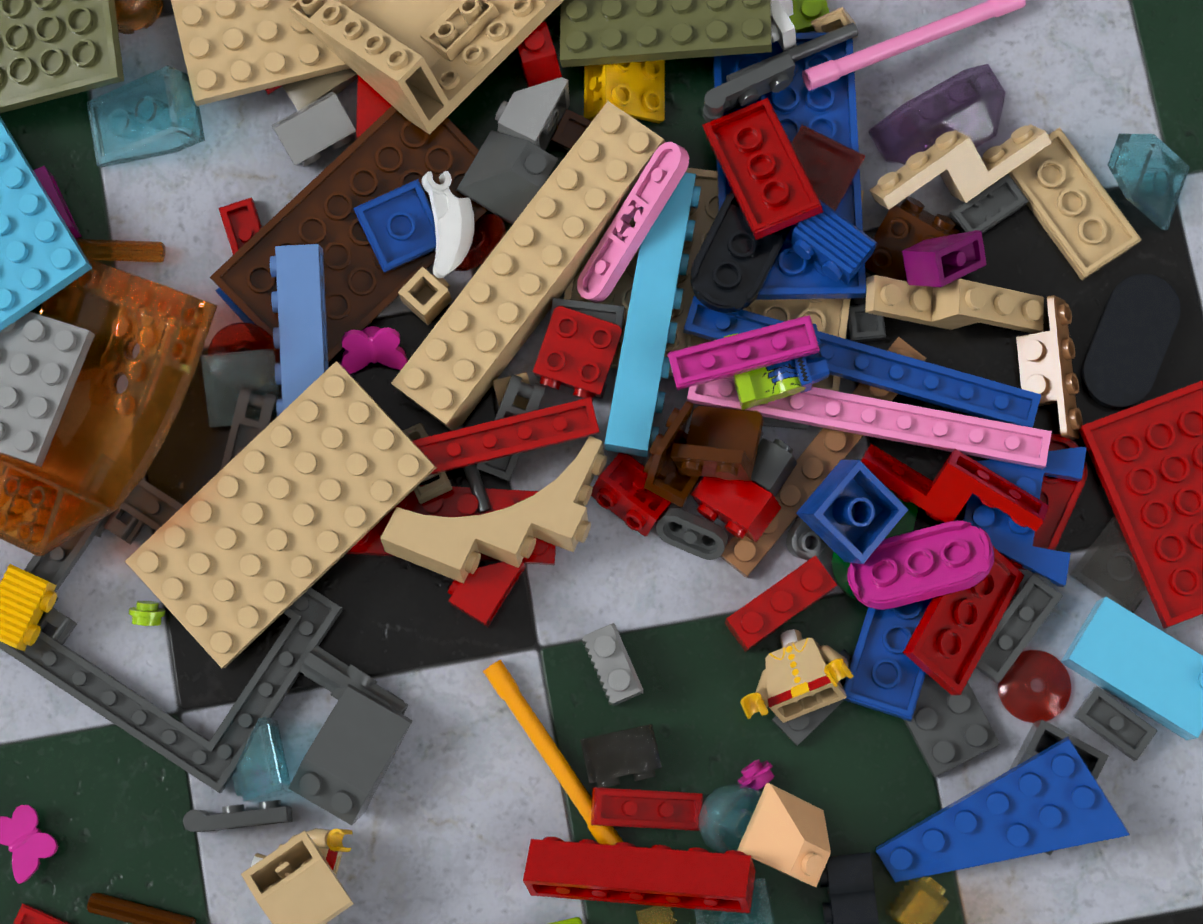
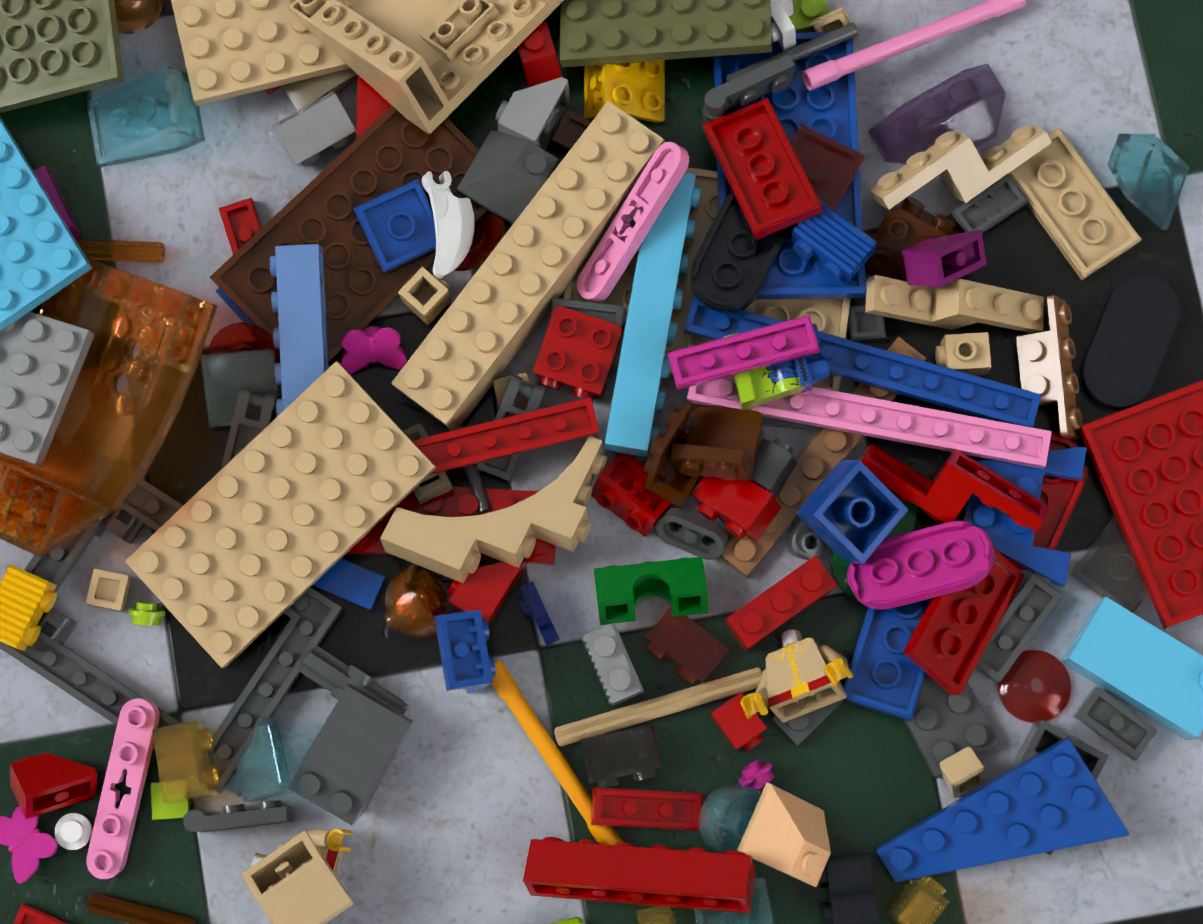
none -> red slope [10,753,98,819]
none -> white plate [55,813,92,850]
none -> tan plate [85,568,132,612]
none -> bright pink piece [86,698,160,879]
none -> lime tile [151,780,191,820]
none -> clear yellow brick [152,721,218,804]
none -> blue tile [312,558,387,611]
none -> clear orange cylinder [385,564,453,639]
none -> blue bracket [434,610,496,693]
none -> clear blue plate [517,581,560,646]
none -> tan axle [554,667,762,747]
none -> green arch [594,557,709,625]
none -> clear red bracket [645,607,729,685]
none -> red brick [710,692,767,752]
none -> tan brick [935,332,991,376]
none -> tan slope [939,747,985,798]

